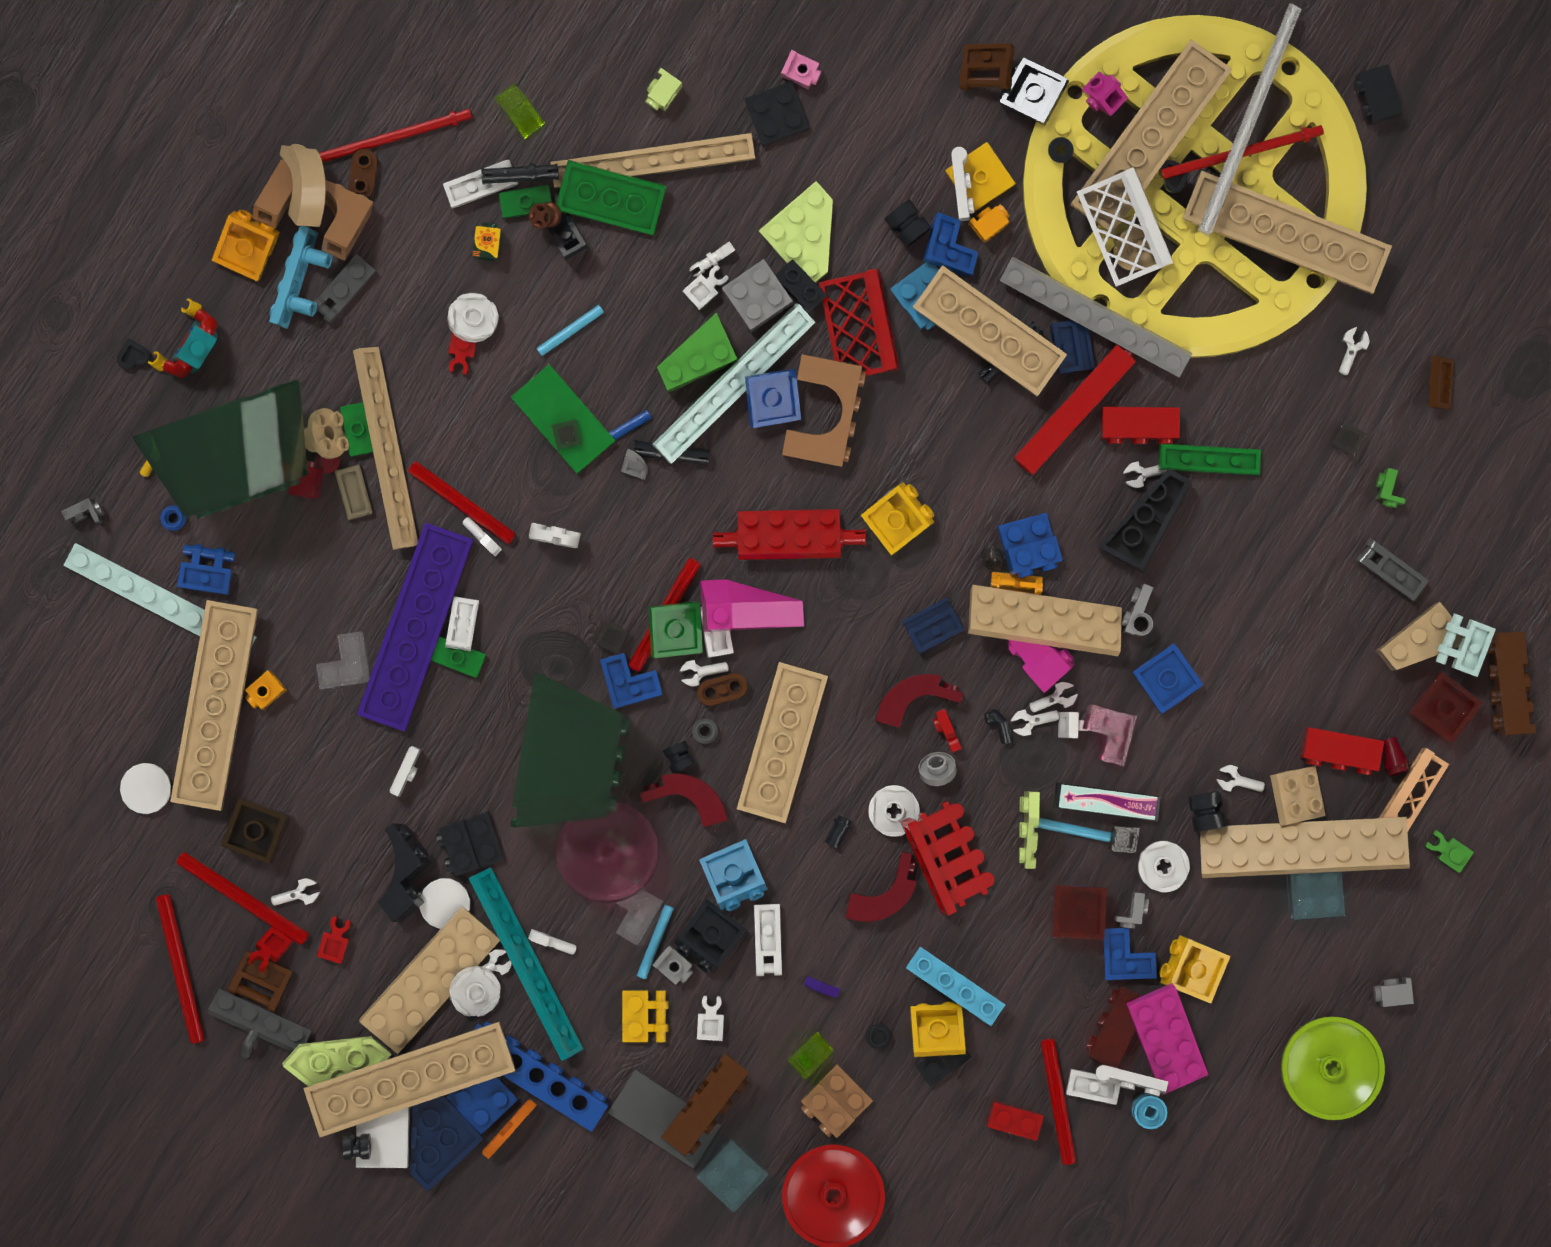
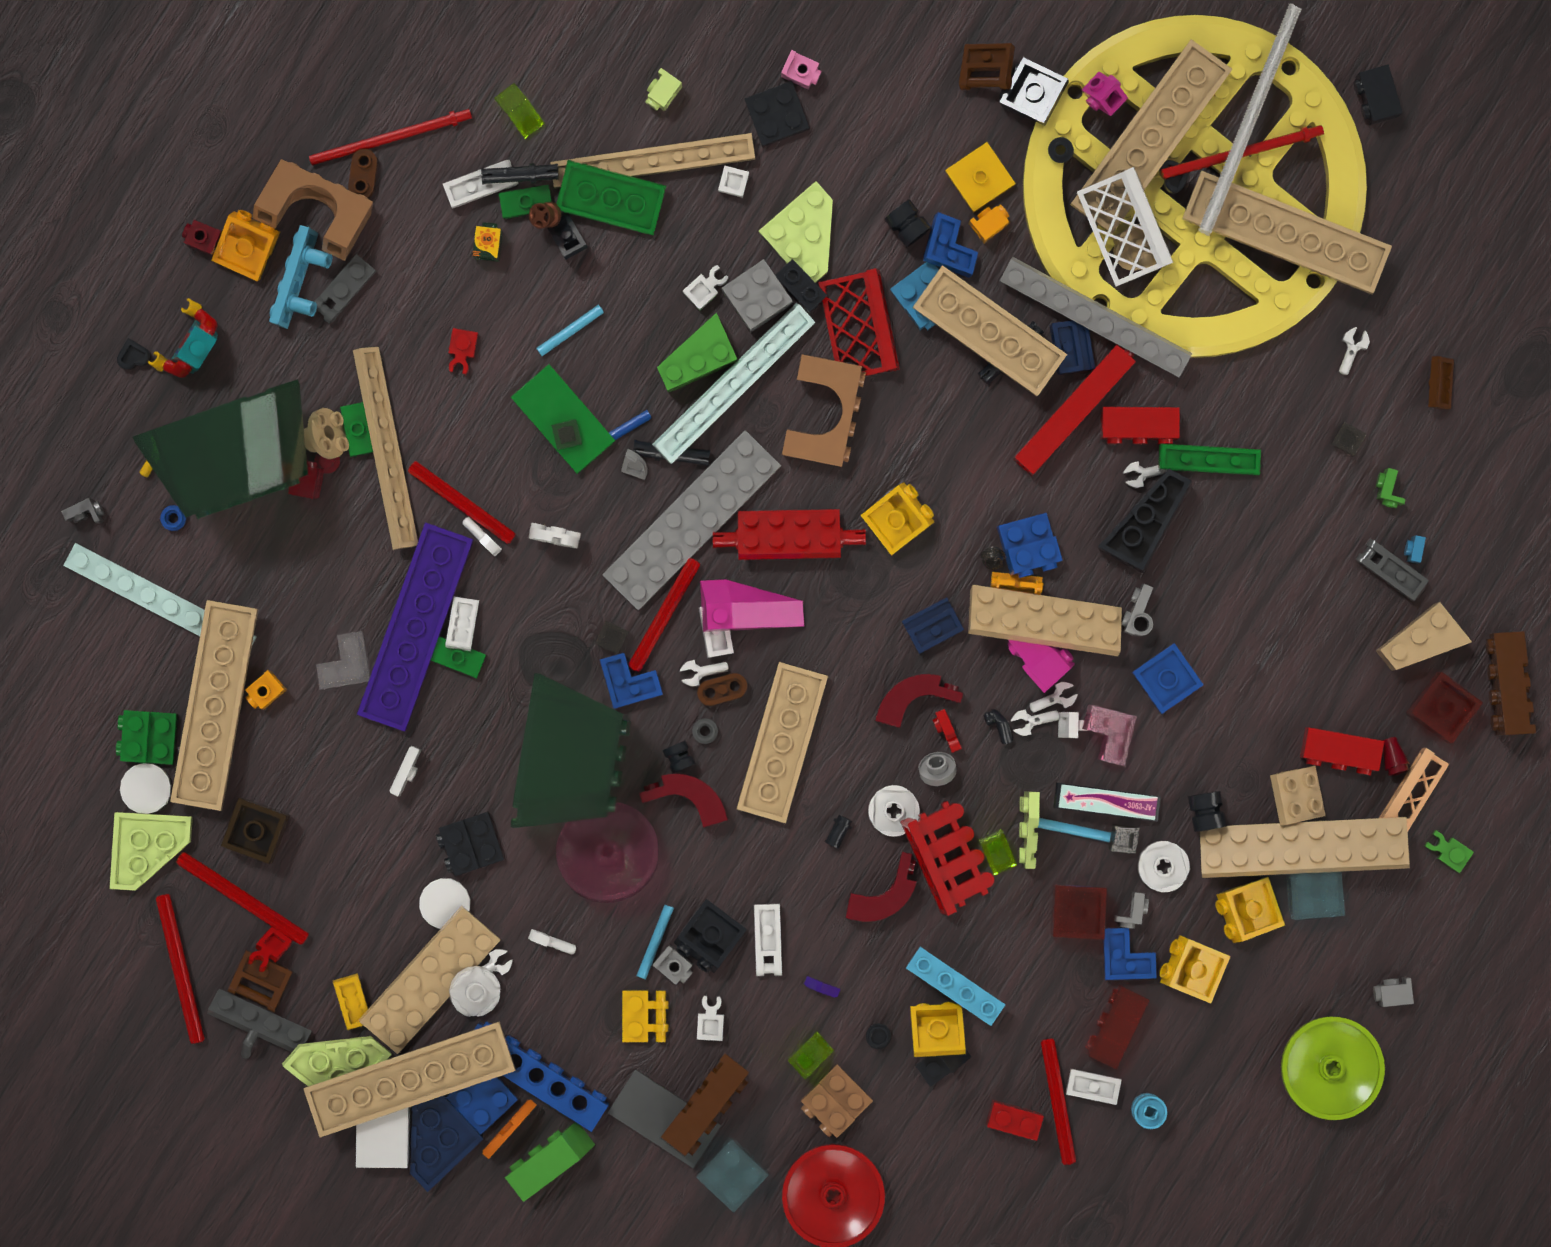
blue plate [177,544,235,595] -> none
white bar [271,878,320,906] -> none
tan arch [279,144,325,227] -> none
red plate [317,916,351,964] -> none
dark tan tile [335,465,373,520] -> none
black wheel [343,1134,371,1160] -> none
black arch [378,823,431,922] -> none
white tile [447,293,499,343] -> none
teal plate [469,867,583,1061] -> none
clear plate [607,876,663,946] -> none
green plate [648,601,703,658] -> none
white piece [689,242,735,277] -> none
dark azure plate [699,839,768,911] -> none
plate [745,369,801,428] -> none
white plate [952,147,974,221] -> none
white plate [1096,1065,1168,1097] -> none
dark pink plate [1126,983,1208,1095] -> none
white bar [1216,765,1265,792] -> none
light aqua plate [1436,613,1496,677] -> none
none -> yellowish green plate [110,812,193,890]
none -> green plate [116,710,178,765]
none -> dark red brick [182,220,222,256]
none -> yellow plate [333,973,368,1030]
none -> bright green wedge [505,1122,595,1202]
none -> light grey plate [602,430,781,611]
none -> white plate [718,166,749,198]
none -> clear neon green slope [977,829,1017,875]
none -> yellow plate [1215,877,1285,943]
none -> dark azure plate [1404,536,1426,564]

